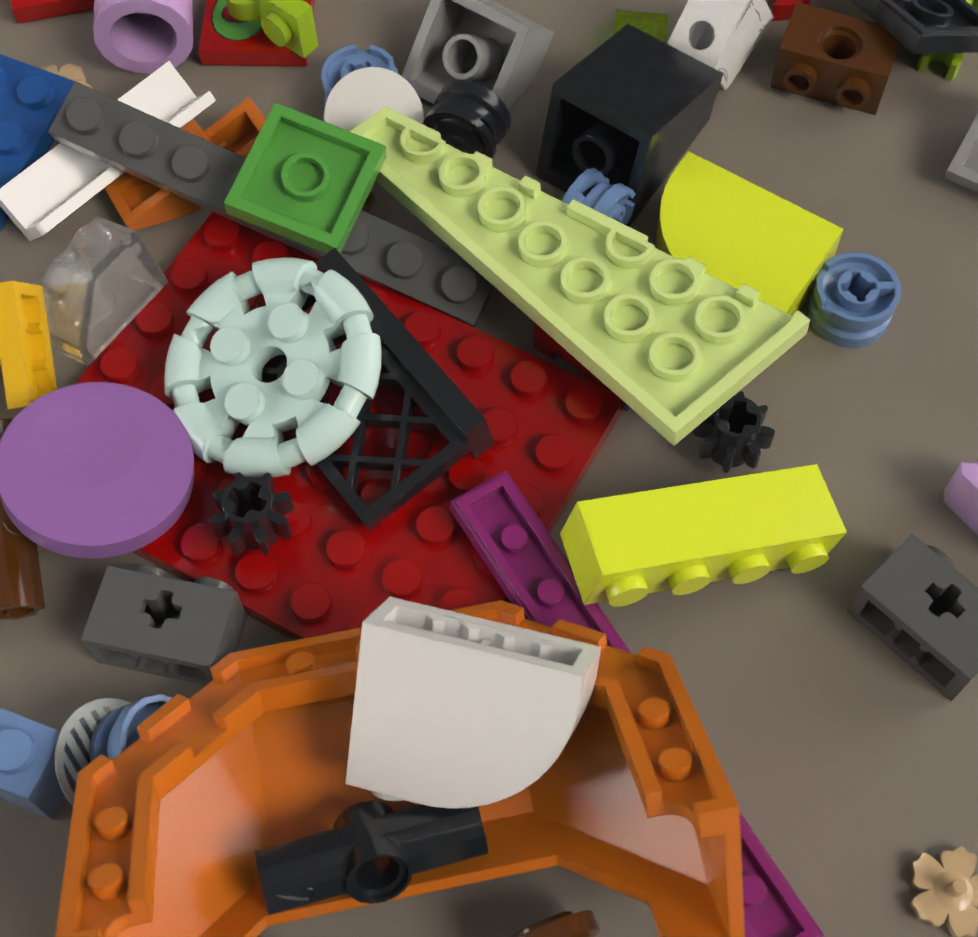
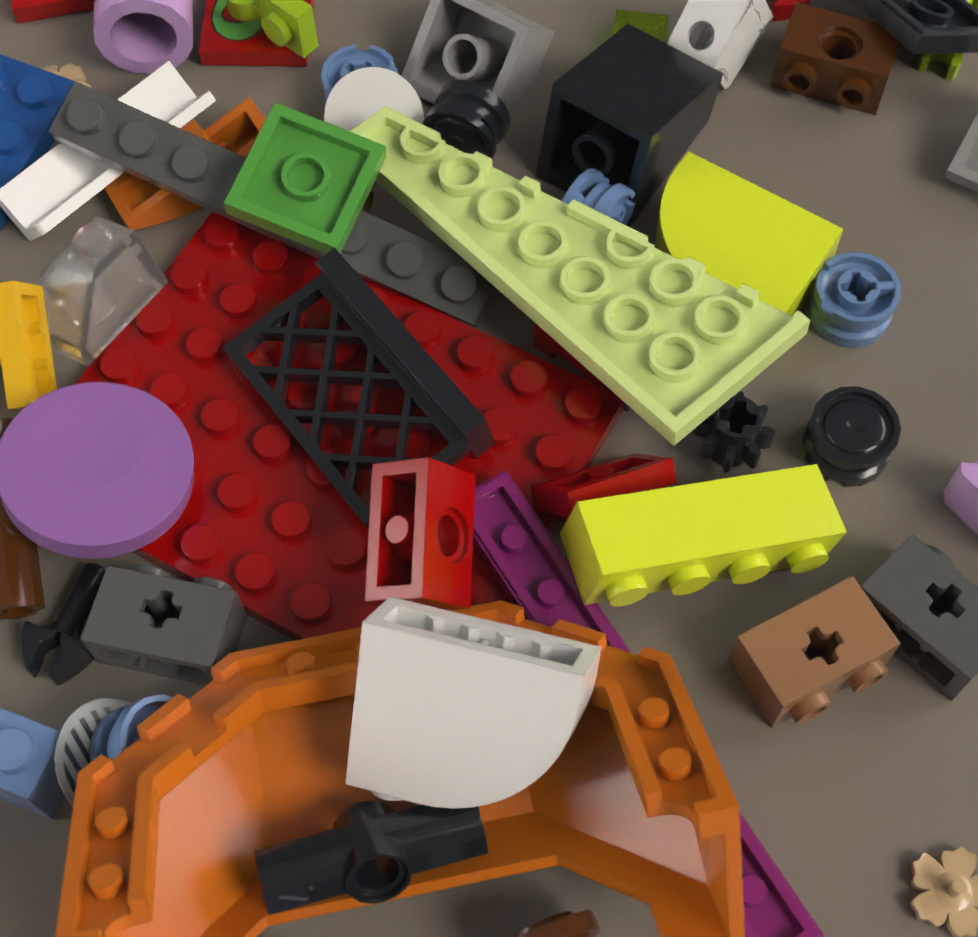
light aqua plate [164,257,382,478] -> none
black gear [209,472,294,556] -> none
none -> black bar [22,562,106,686]
none -> red brick [365,457,476,610]
none -> red plate [531,453,677,523]
none -> medium nougat brick [728,576,901,728]
none -> black wheel [802,386,901,487]

